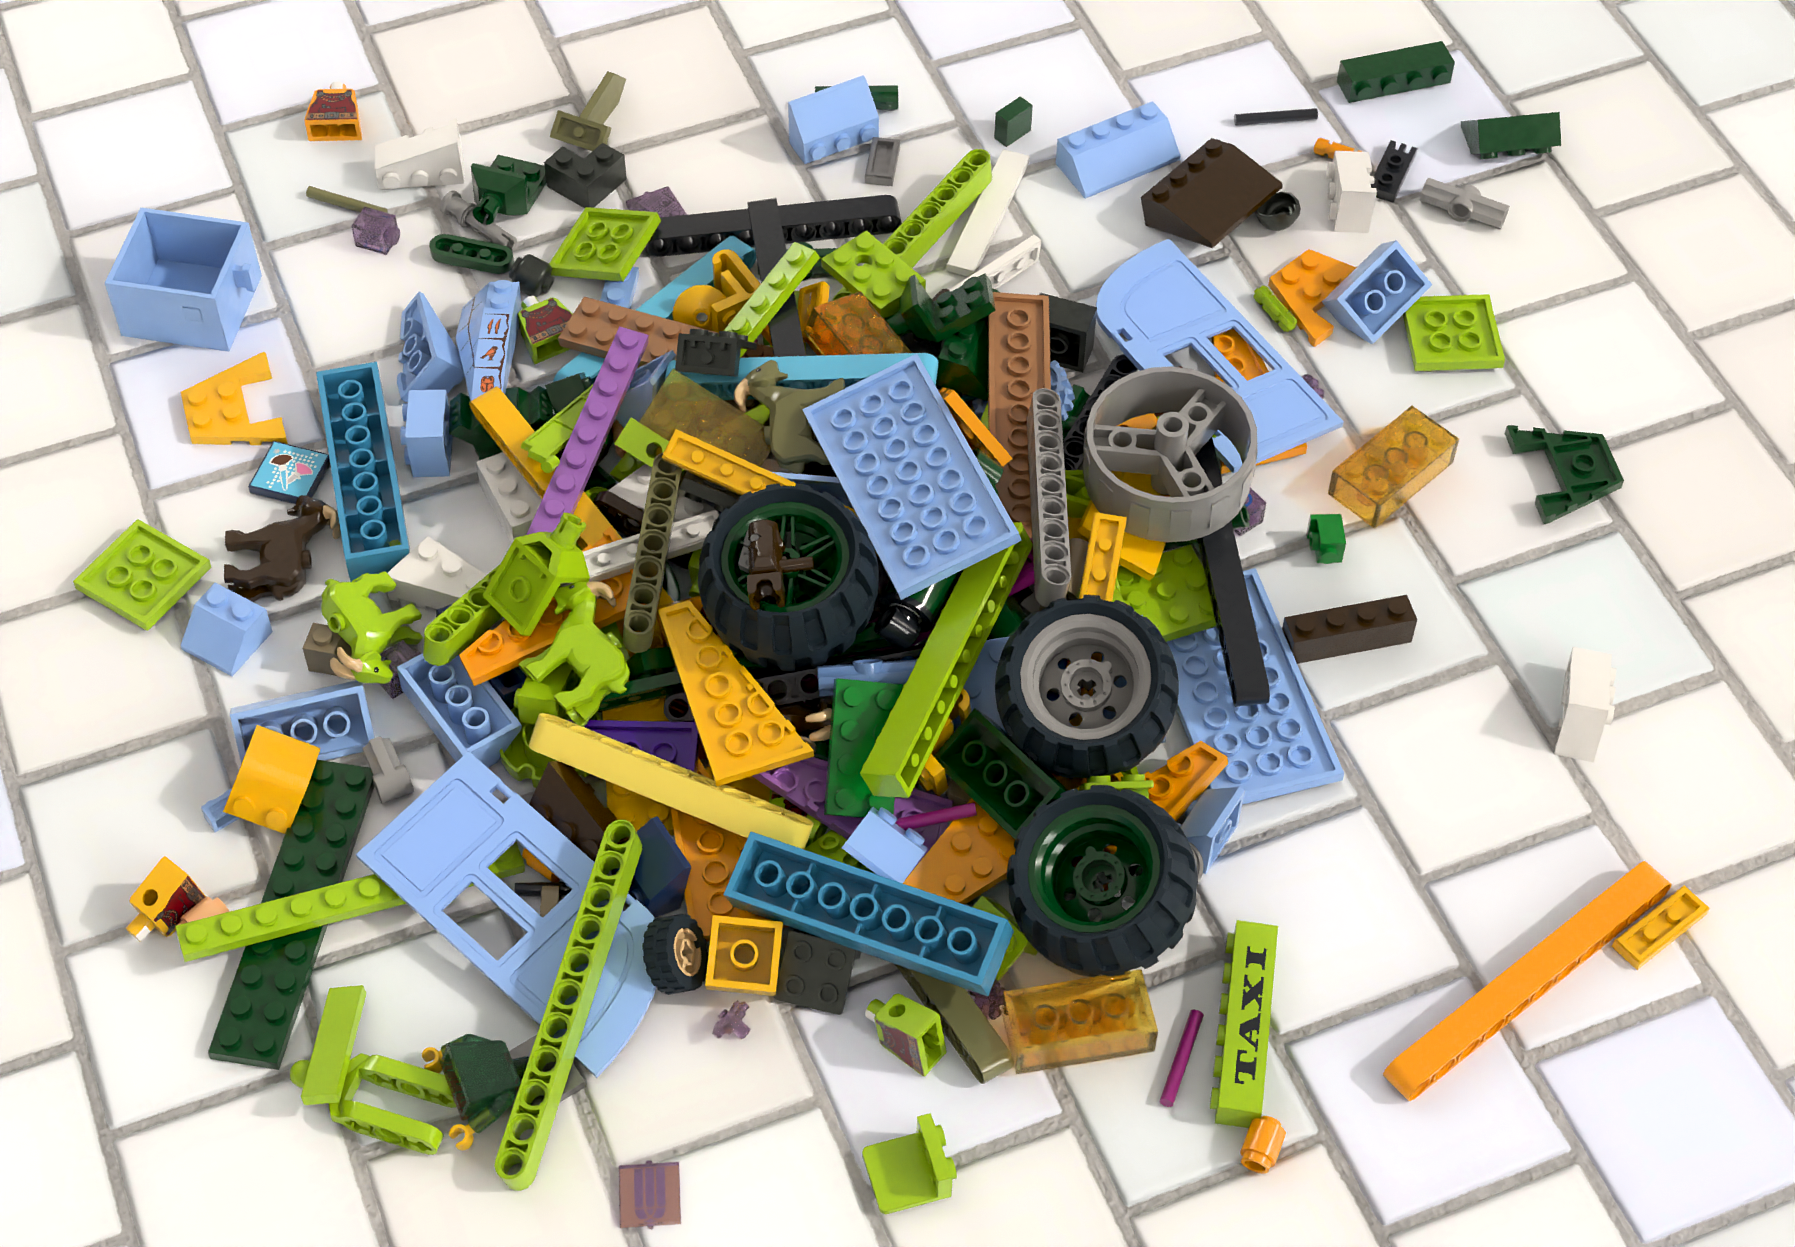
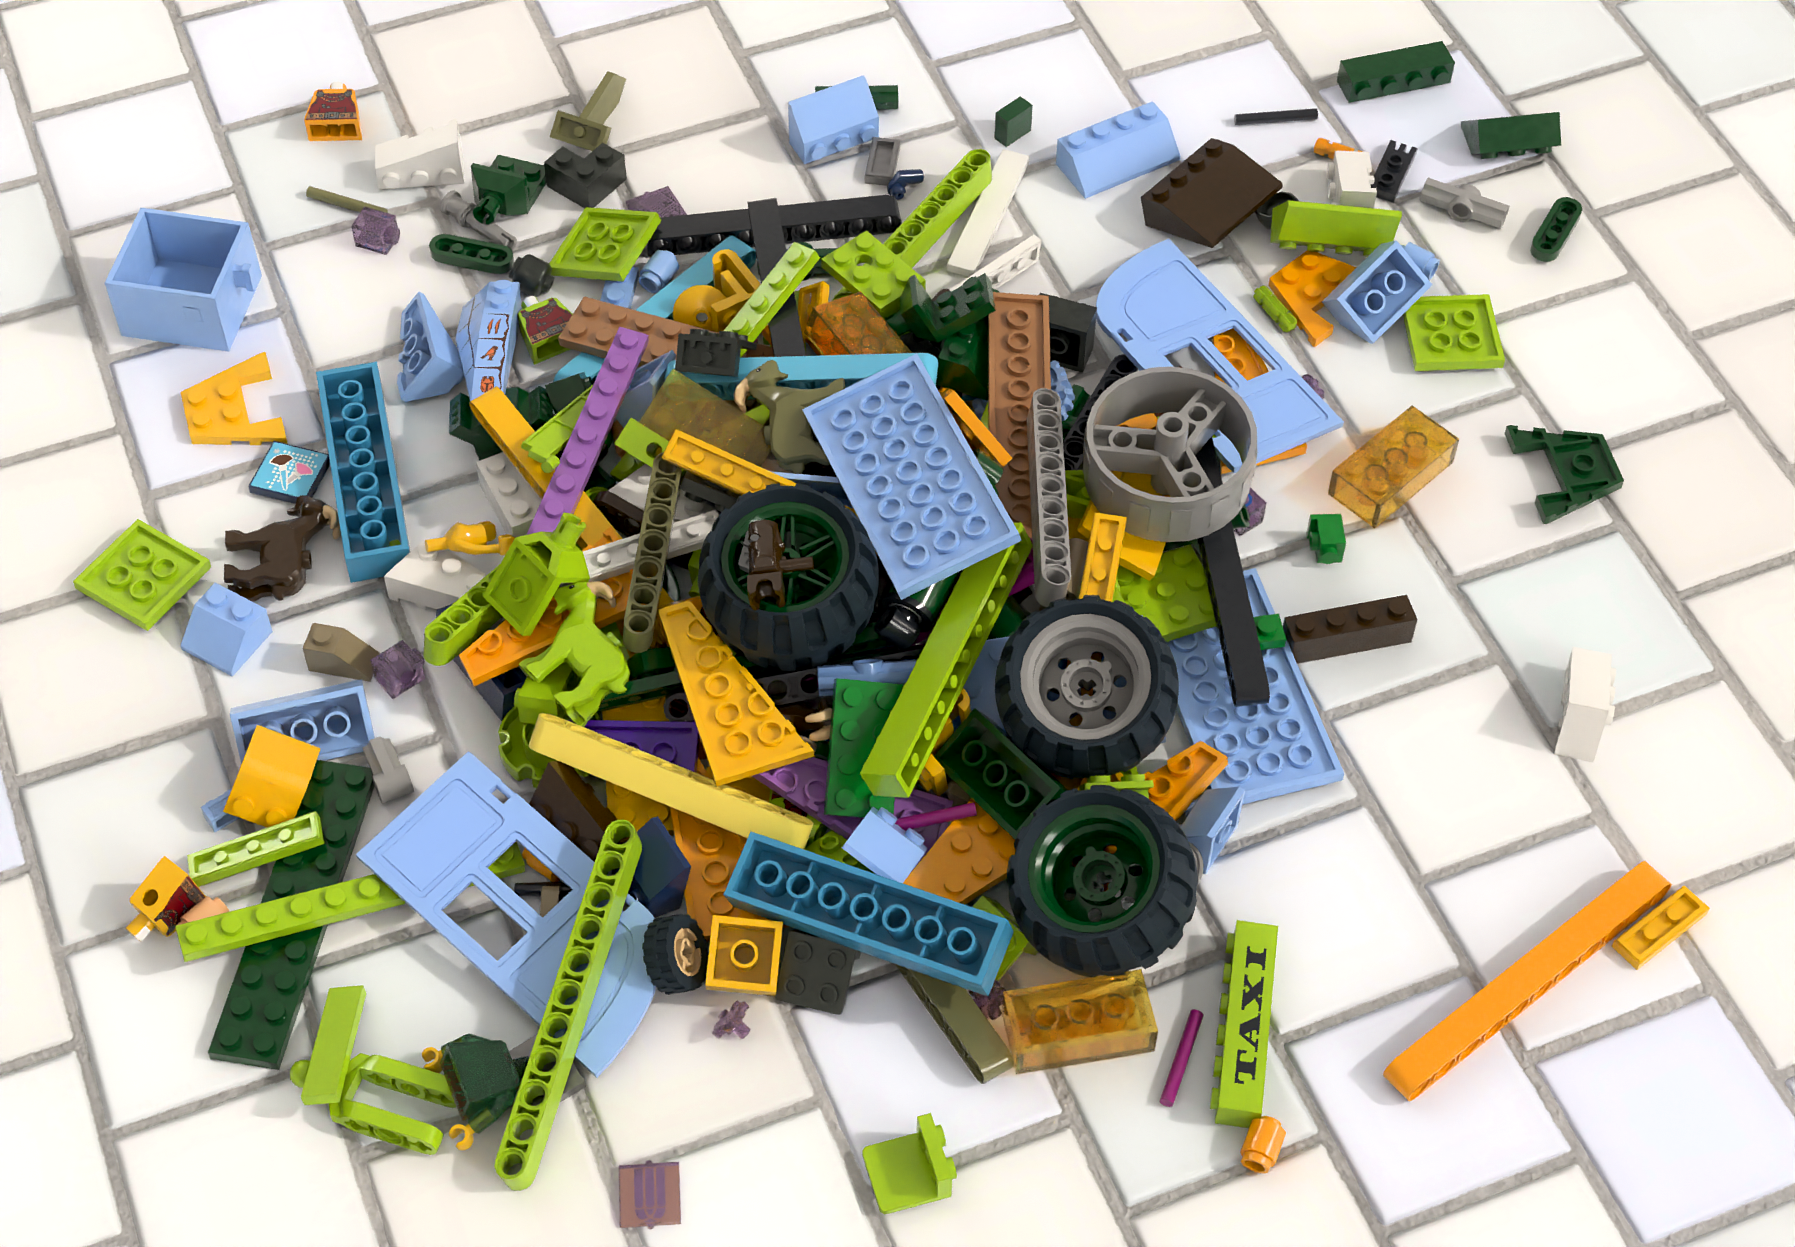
lime animal [321,571,423,684] -> none
light blue slope [397,650,522,768] -> none
light blue brick [400,390,453,477] -> none
lime torso [865,994,947,1077] -> none
none -> lime tile [187,811,324,887]
none -> yellow piece [425,521,515,555]
none -> light blue brick [639,250,679,293]
none -> dark blue arm [887,169,924,200]
none -> green plate [1254,613,1286,650]
none -> lime slope [1270,200,1402,257]
none -> light blue brick [1401,242,1440,281]
none -> dark green plate [1530,197,1582,262]

